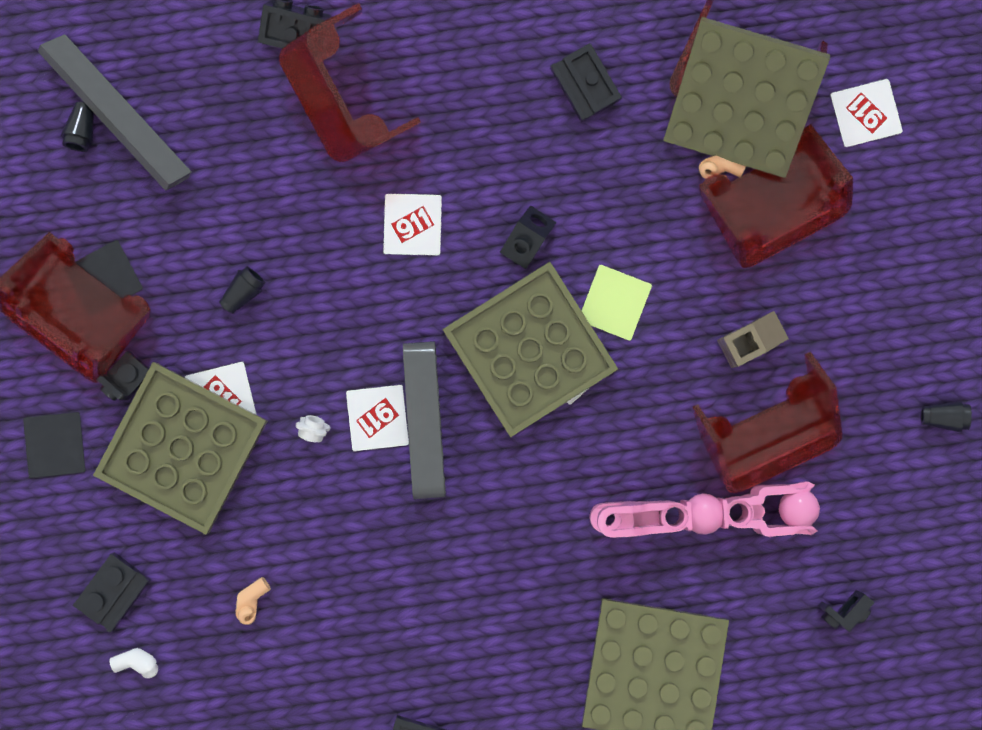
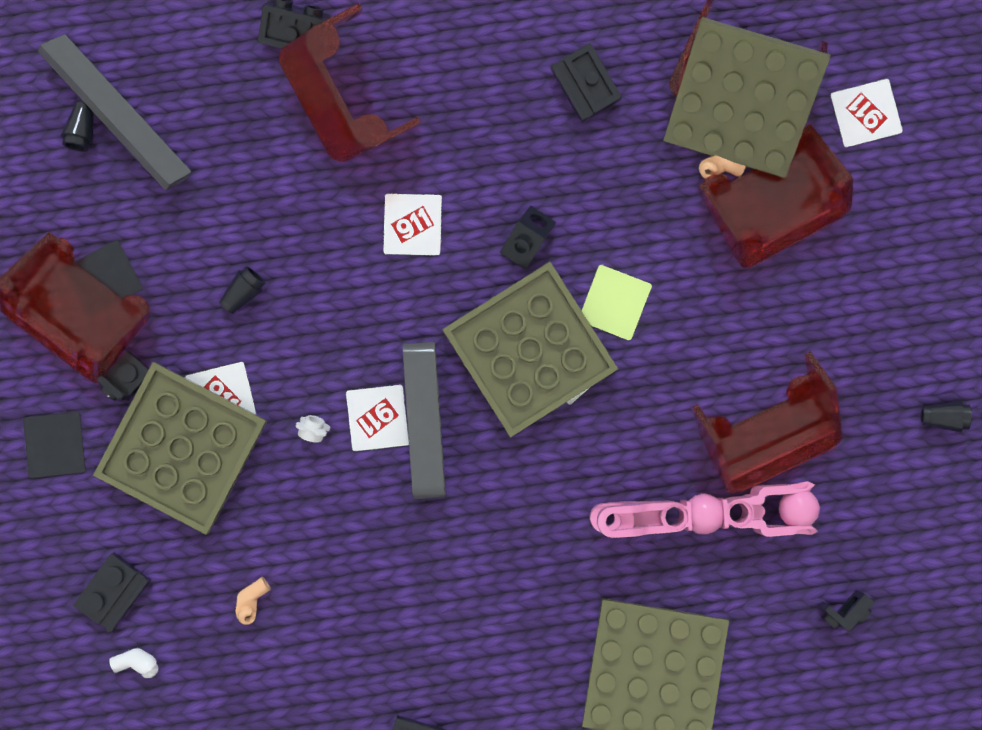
dark tan slope [717,311,789,368] -> none

